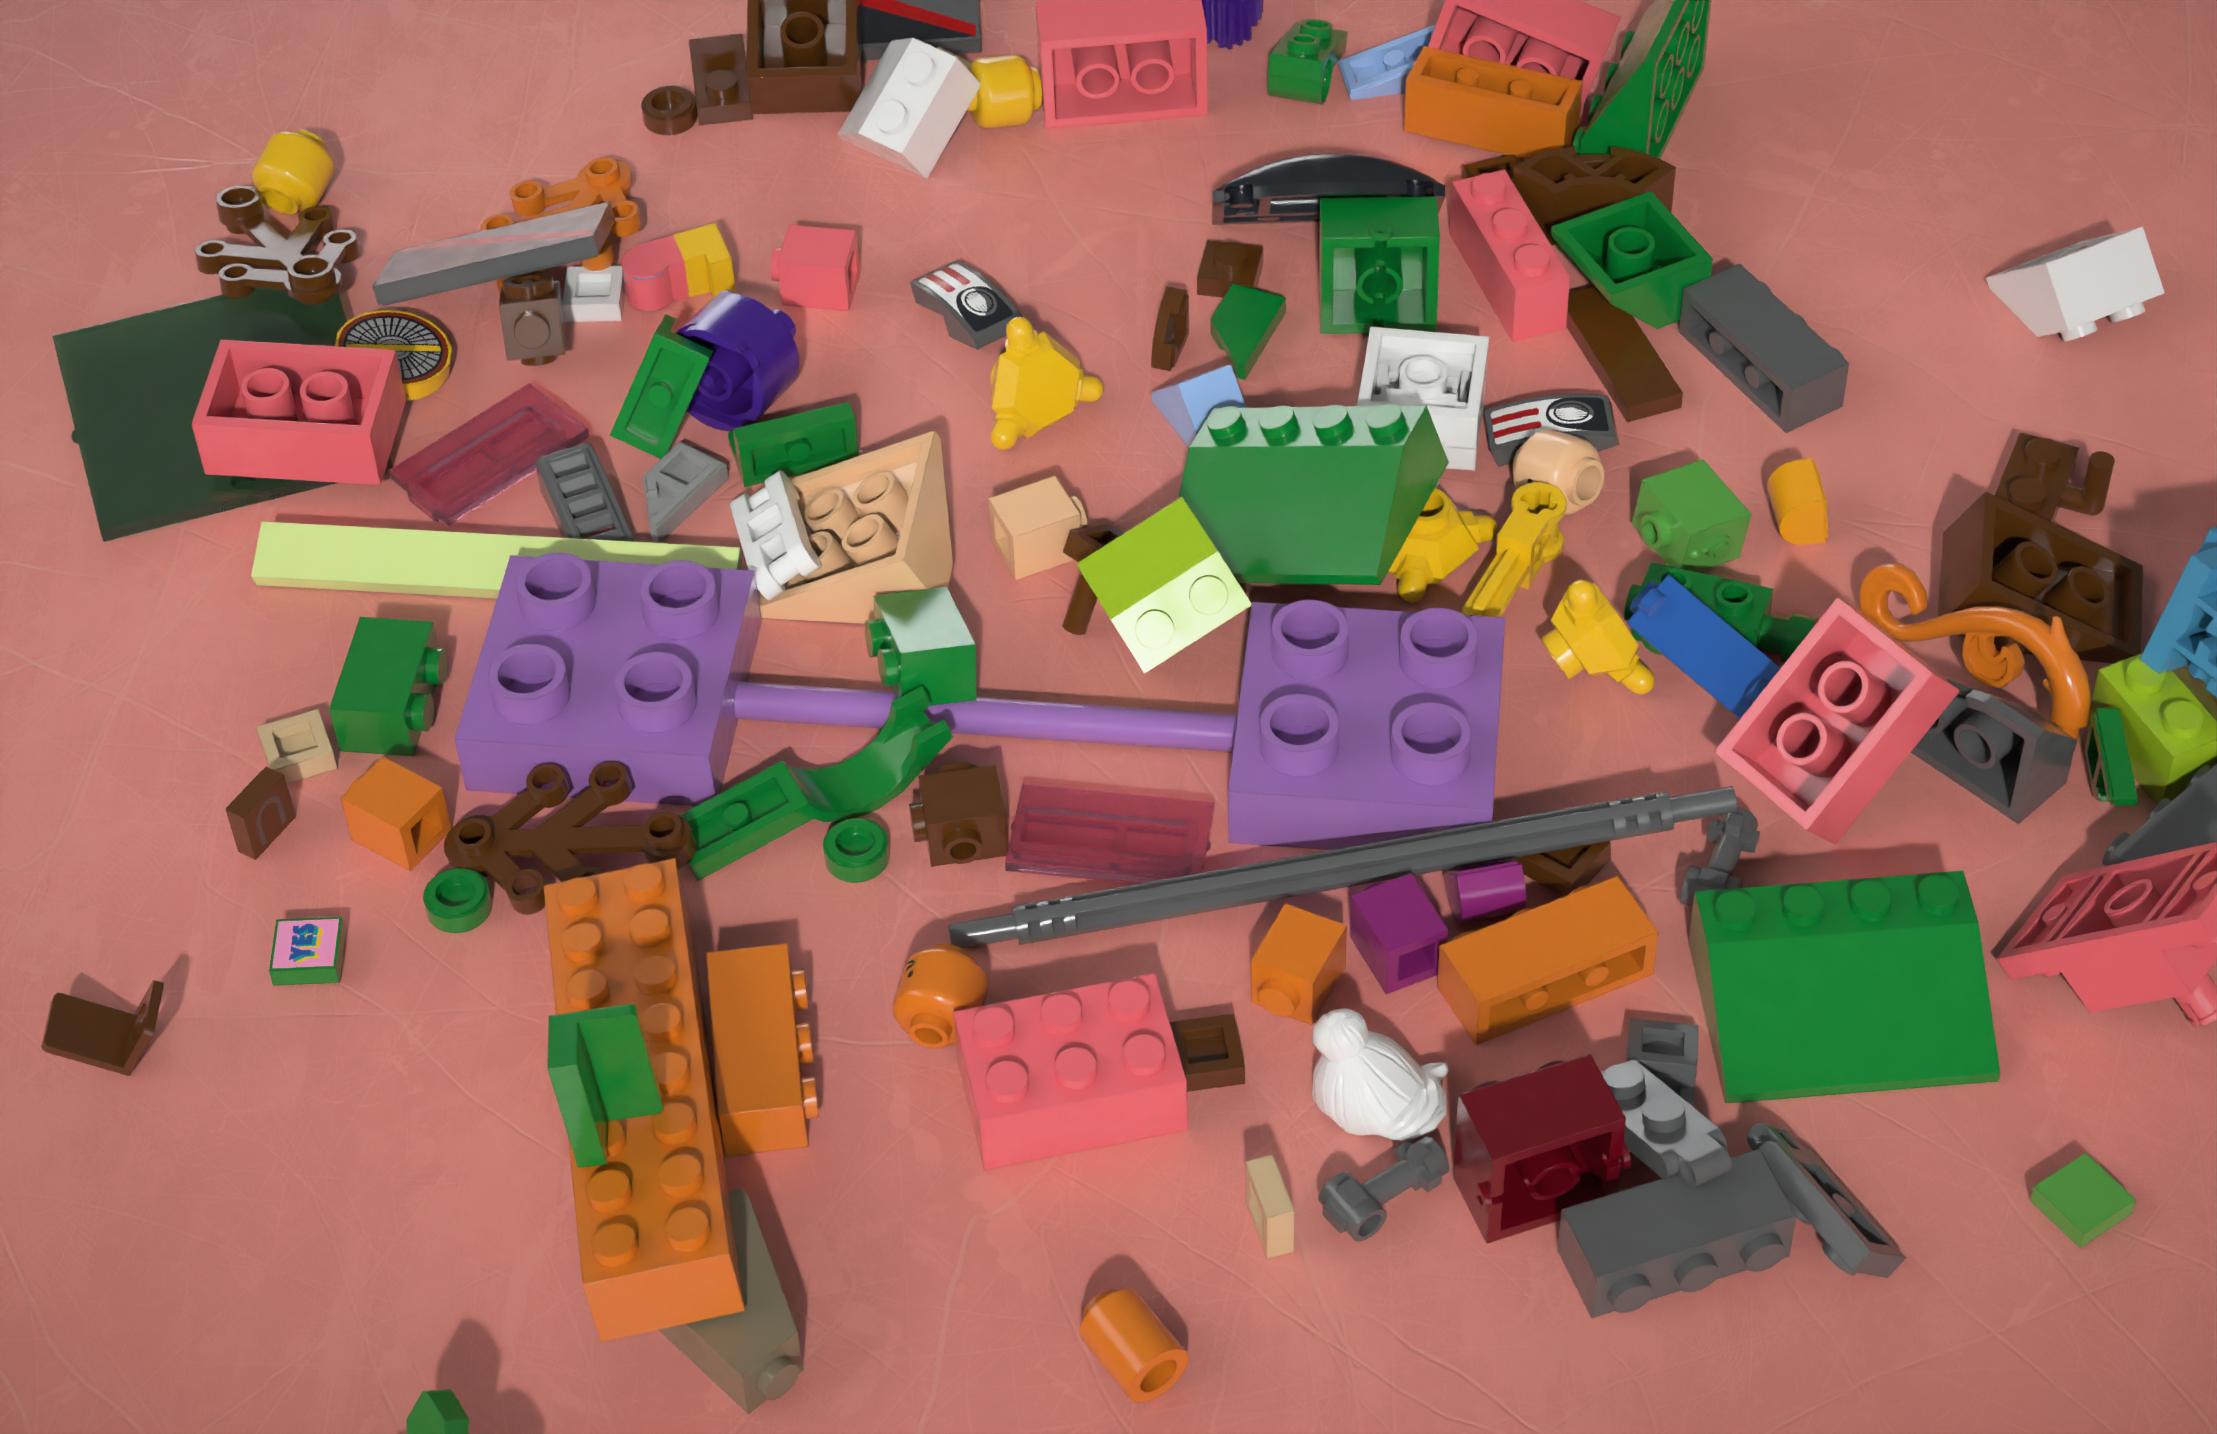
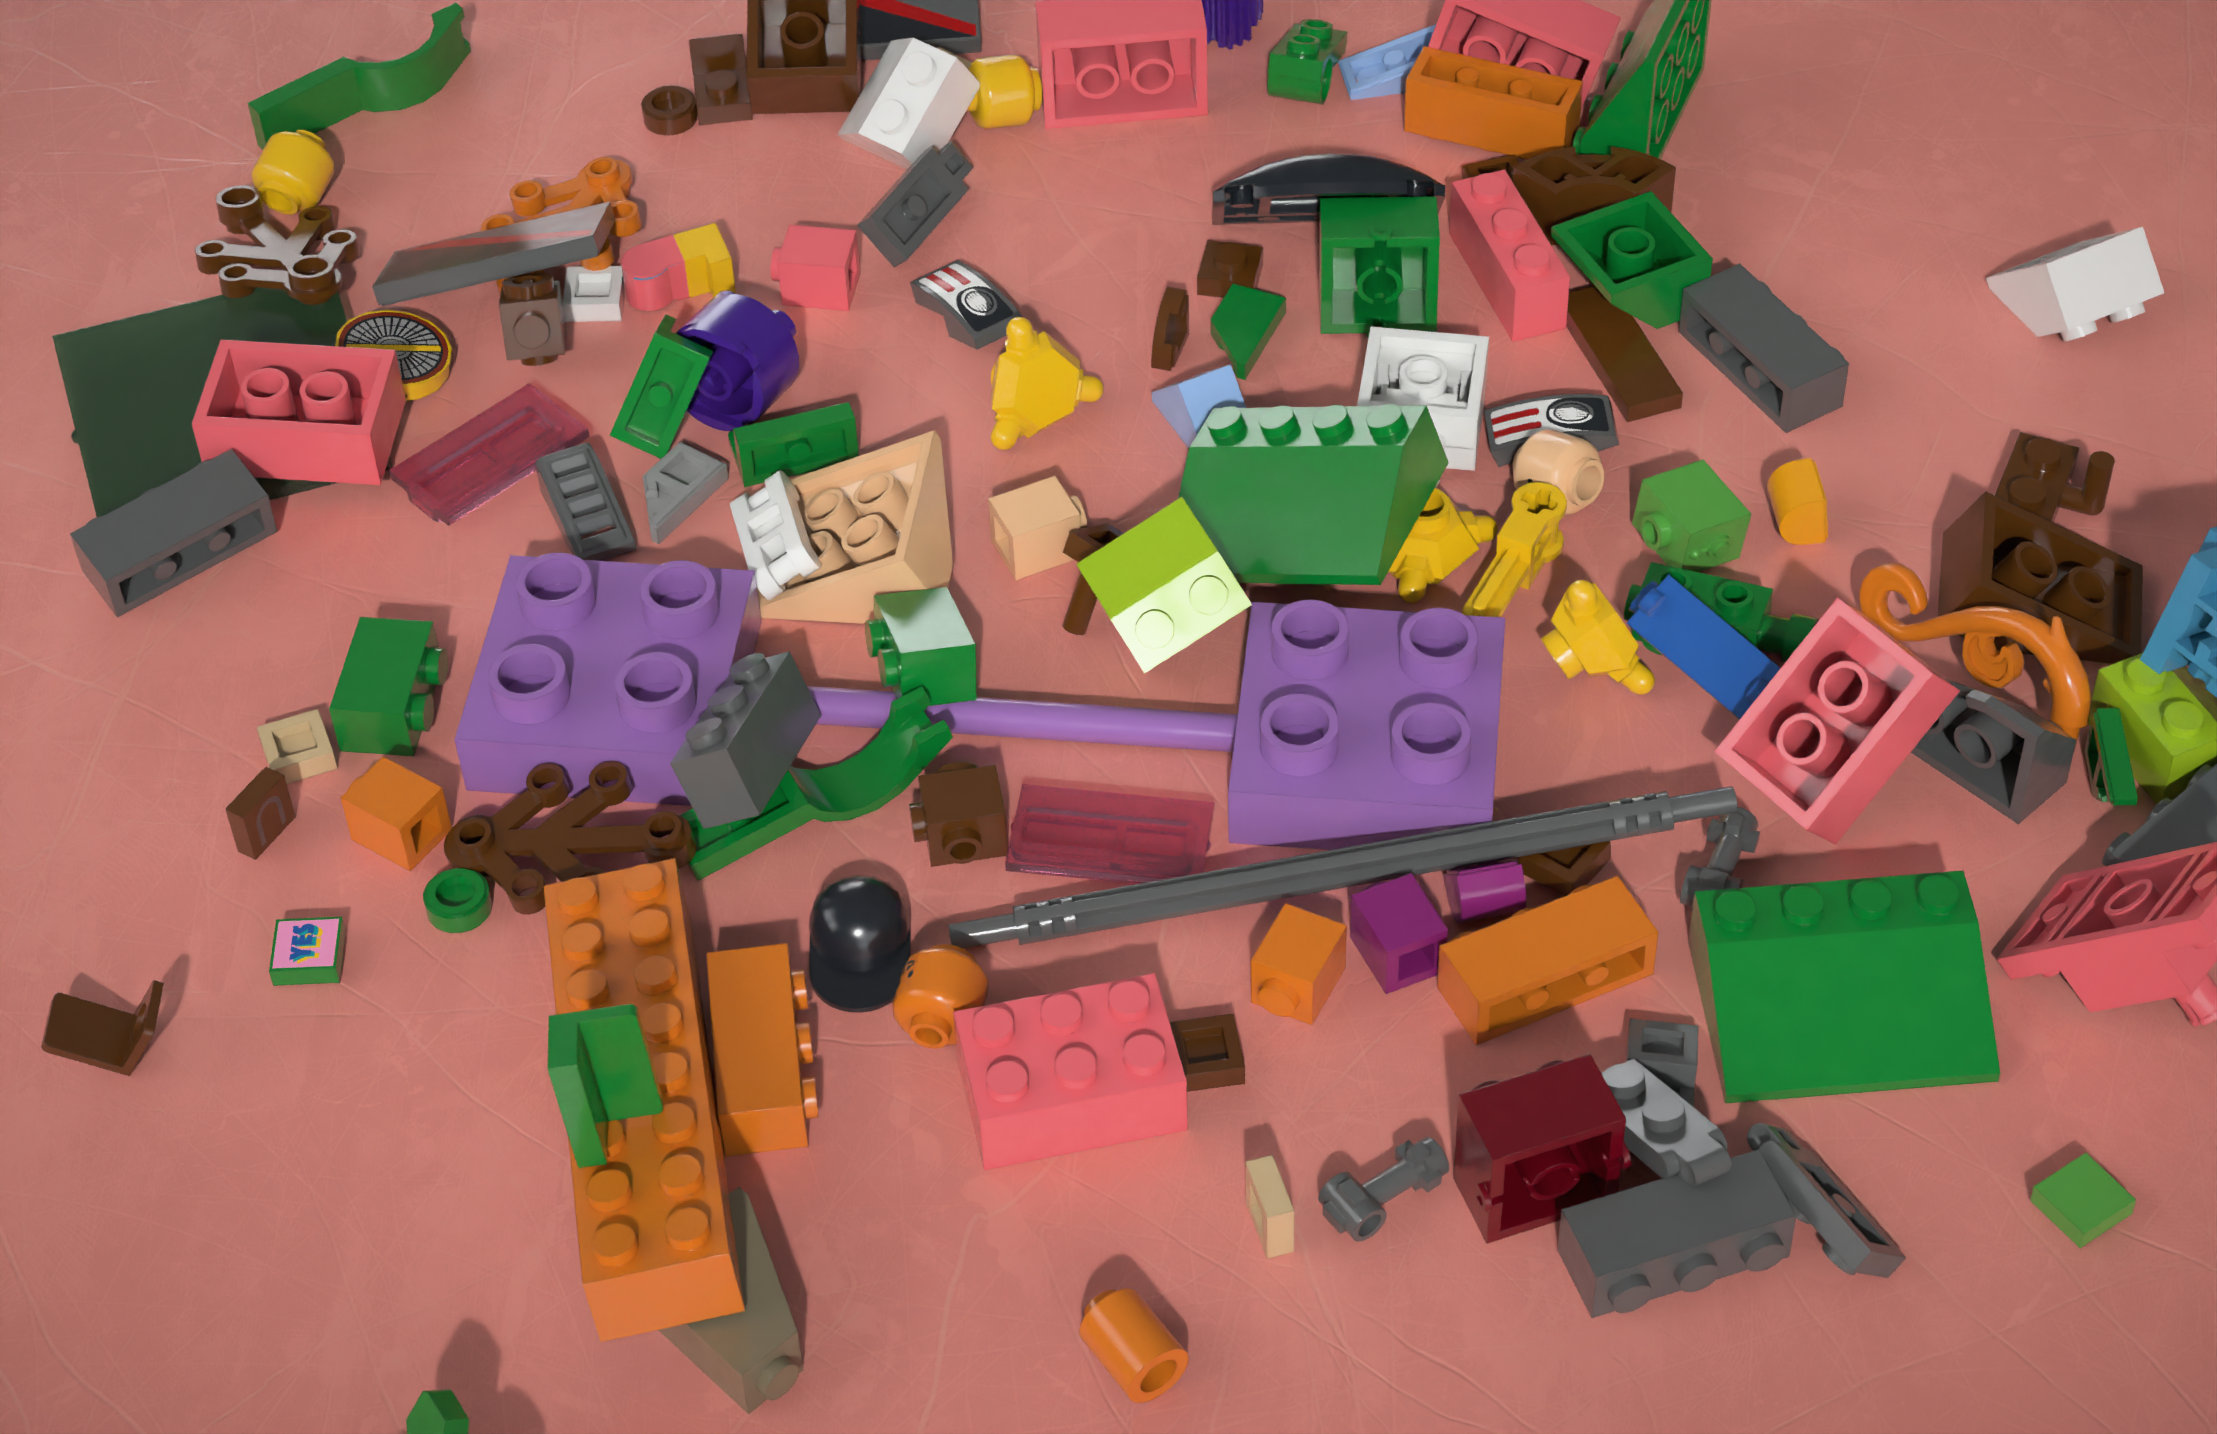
yellowish green tile [251,521,743,599] -> none
green tile [823,818,890,883] -> none
white hair [1312,1009,1450,1140] -> none
none -> dark grey brick [70,449,277,618]
none -> green piece [248,2,471,150]
none -> dark grey brick [670,651,821,829]
none -> black cap [809,875,911,1013]
none -> dark grey hinge [857,141,974,267]

